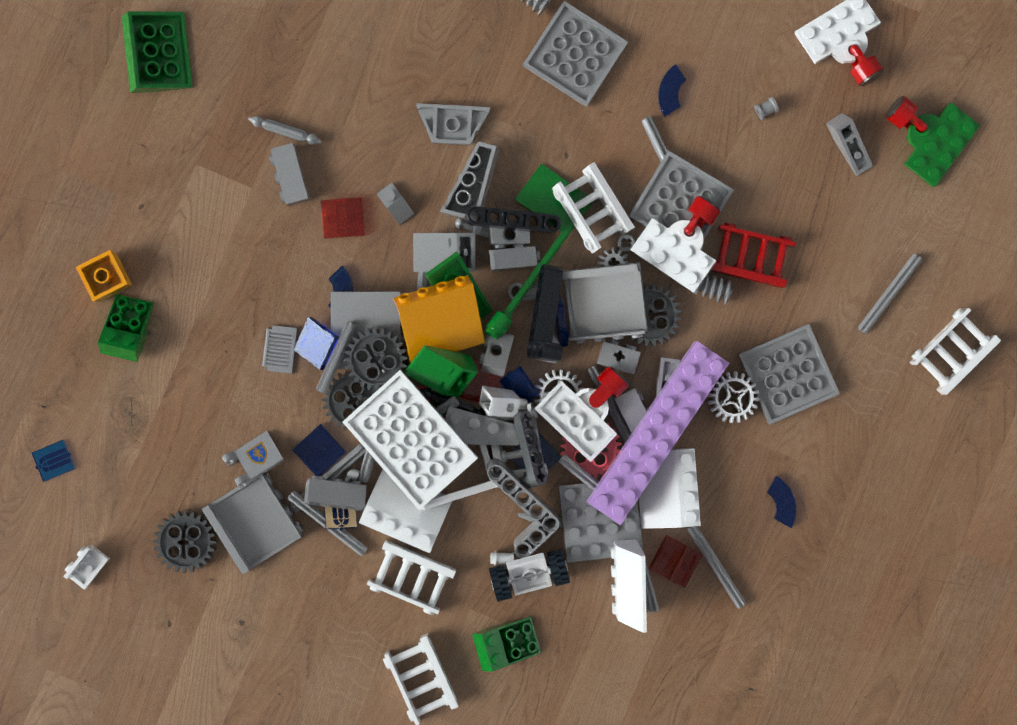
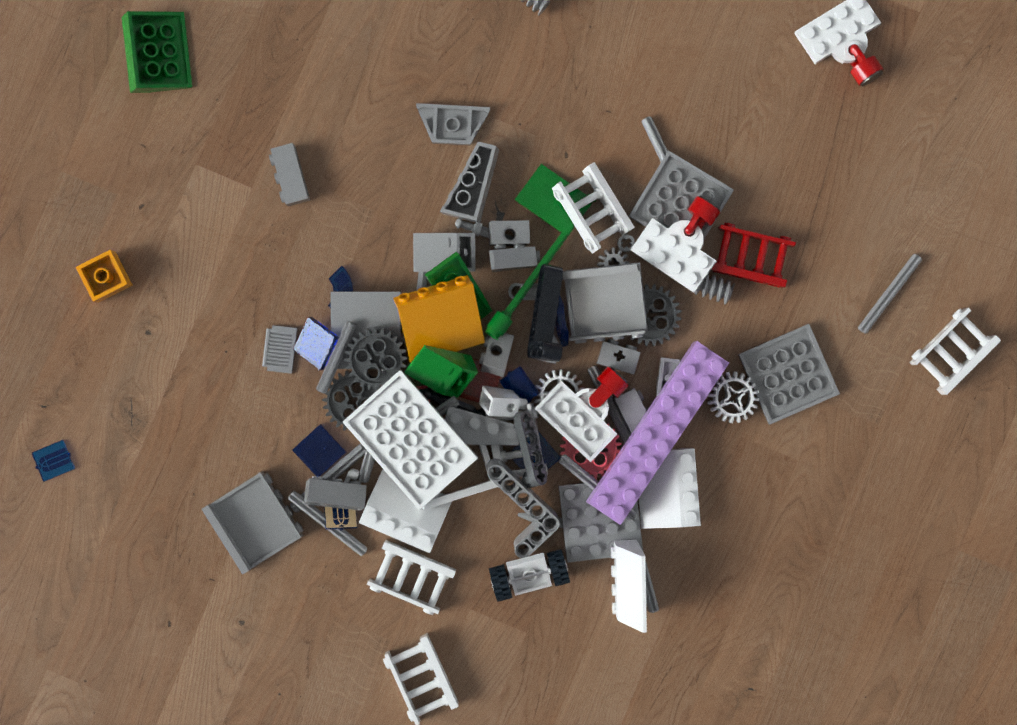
white bracket [63,545,110,590] -> none
green slope [98,294,154,362] -> none
dark grey gear [153,510,217,573] -> none
light grey flag [222,431,284,489] -> none
light grey wheel [248,116,322,145] -> none
clear red slope [321,197,365,239] -> none
light grey slope [377,183,415,225] -> none
black beam [465,206,561,234] -> none
green slope [472,616,541,672] -> none
white pin [490,551,514,566] -> none
light grey plate [522,1,628,107] -> none
clear red slope [648,535,703,588] -> none
clear blue tile [658,64,686,118] -> none
light grey axle [688,526,746,609] -> none
light grey bush [754,97,779,121] -> none
clear blue tile [766,476,796,528] -> none
light grey slope [826,113,873,176] -> none
green plate [886,96,980,187] -> none

